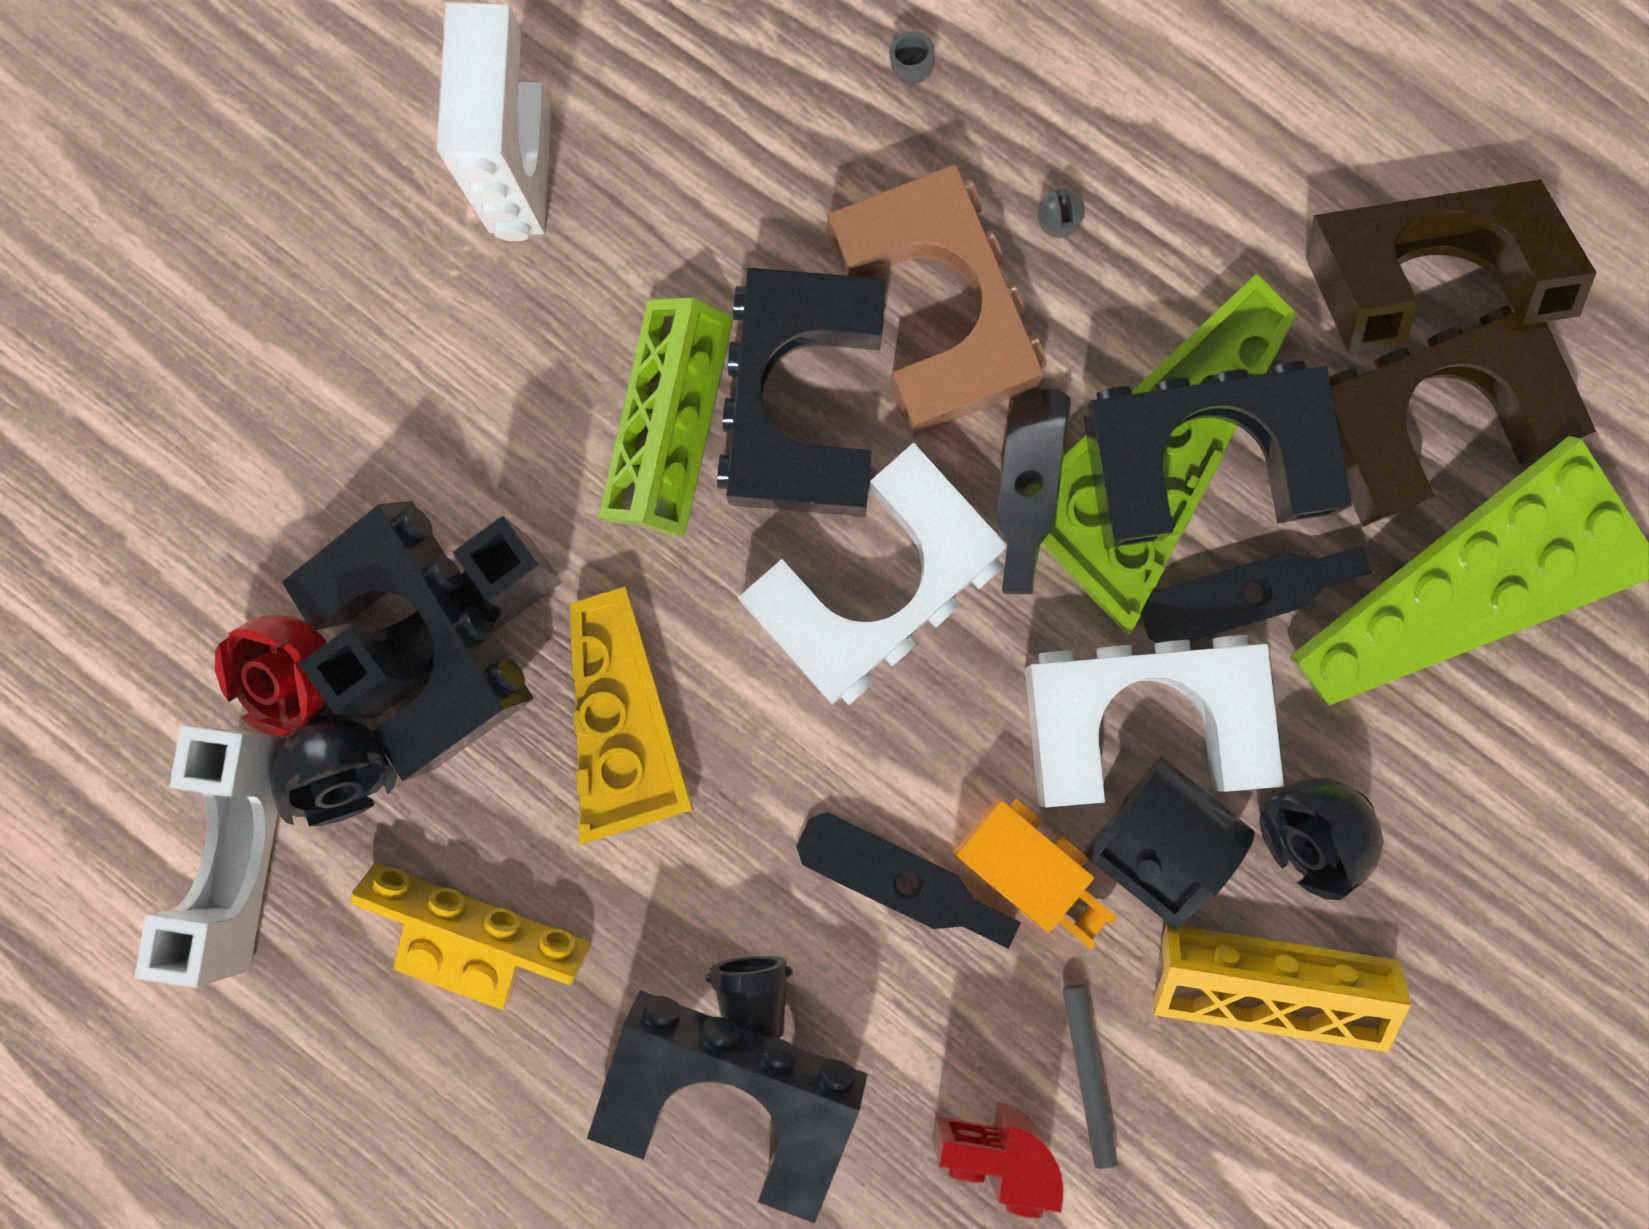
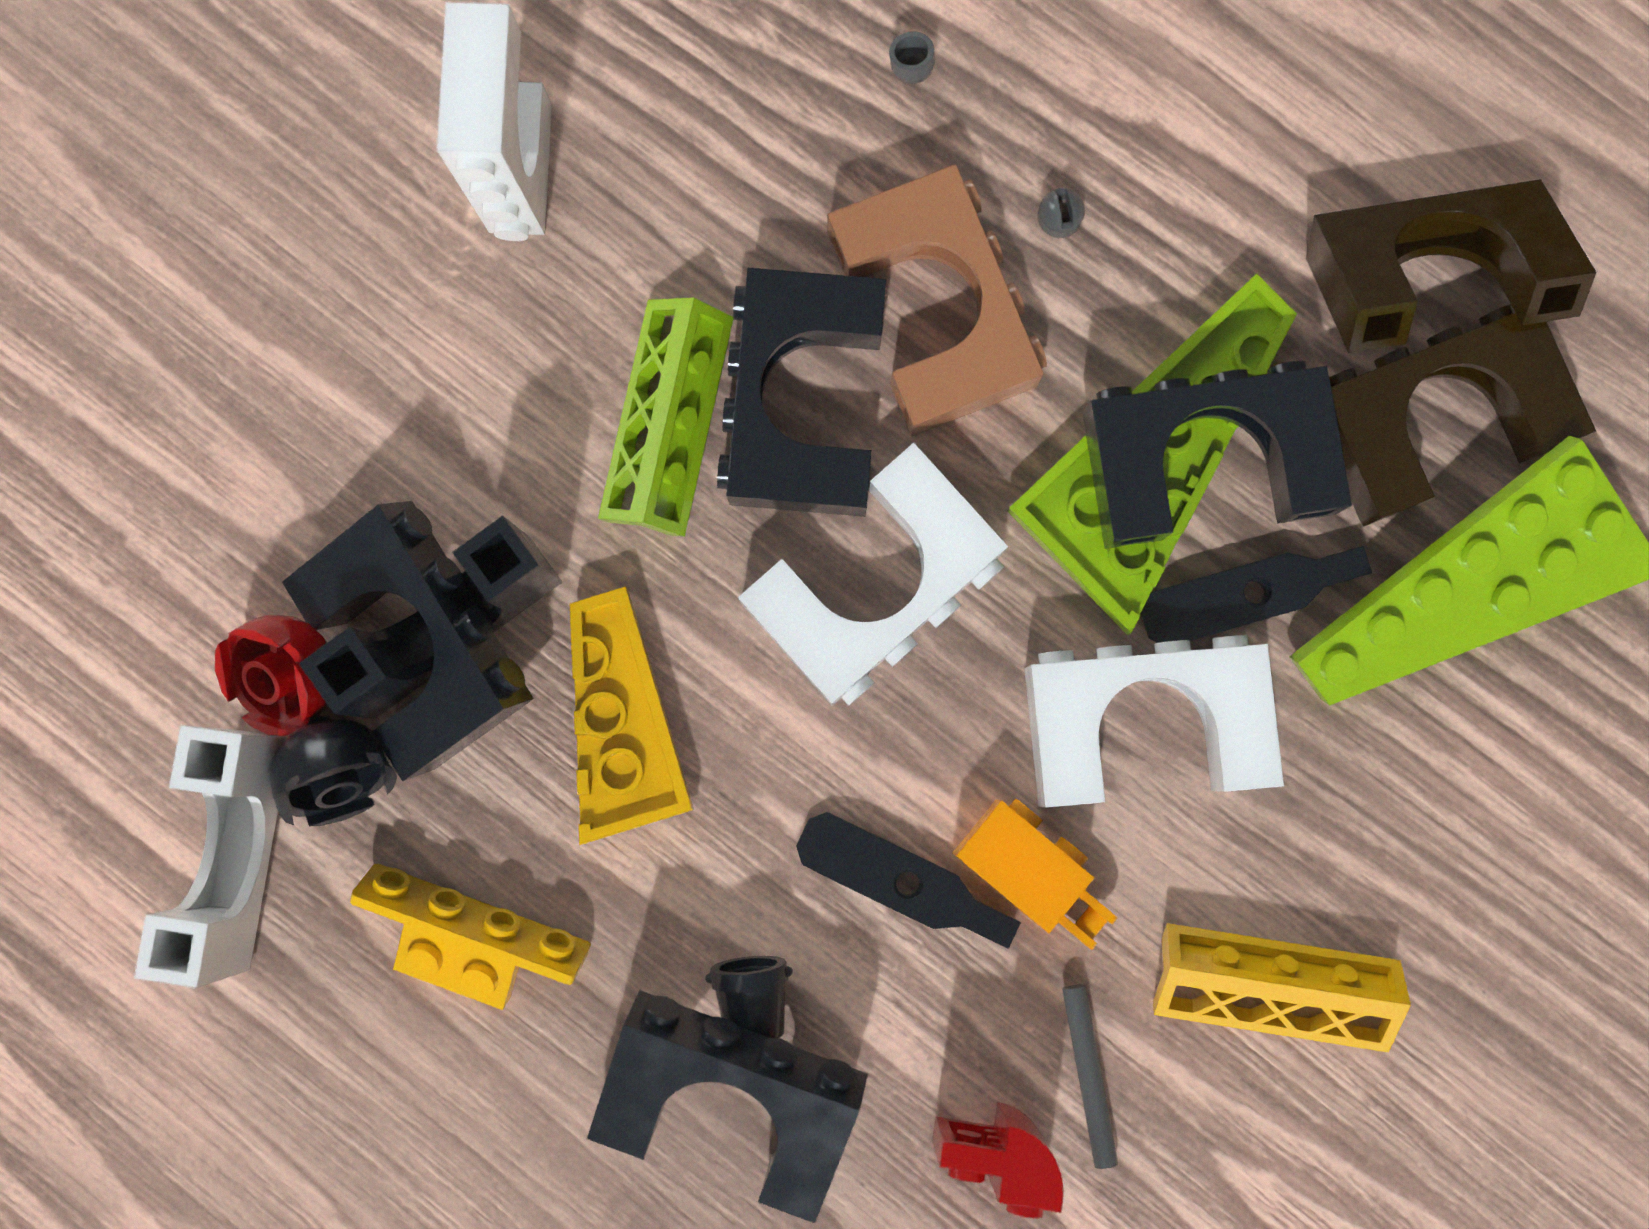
black piece [996,389,1072,595] -> none
black brick [1084,756,1255,930] -> none
black cylinder [1259,778,1384,900] -> none

